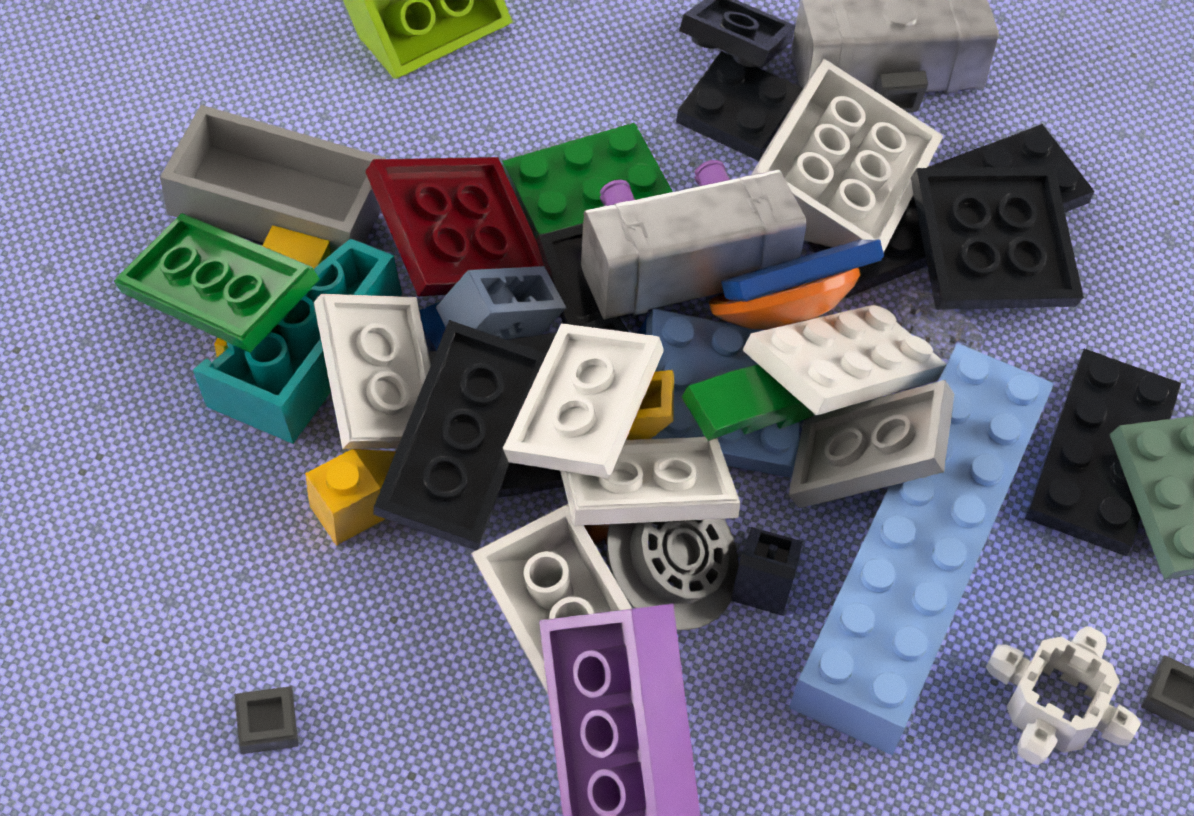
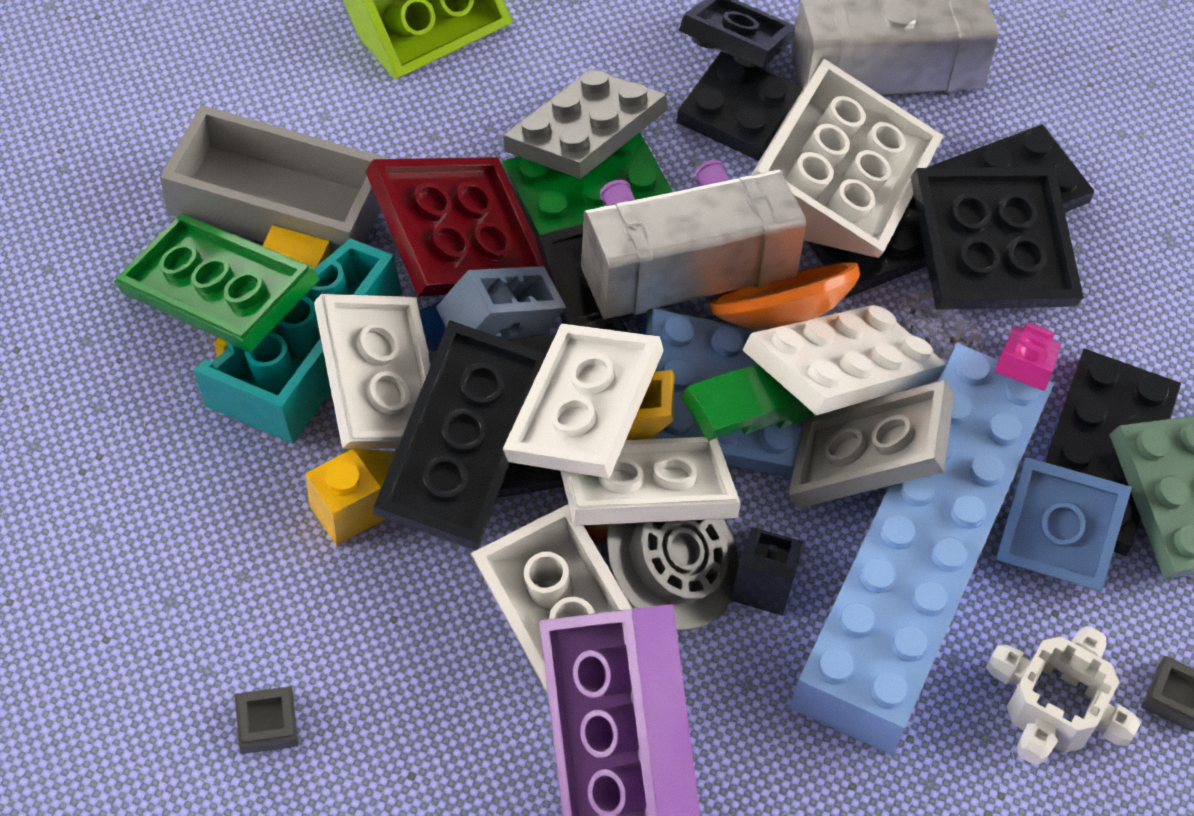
blue tile [721,239,884,301] -> none
dark grey tile [874,71,929,112] -> none
none -> dark grey plate [503,69,667,179]
none -> dark pink plate [994,323,1062,391]
none -> medium blue plate [995,457,1132,592]

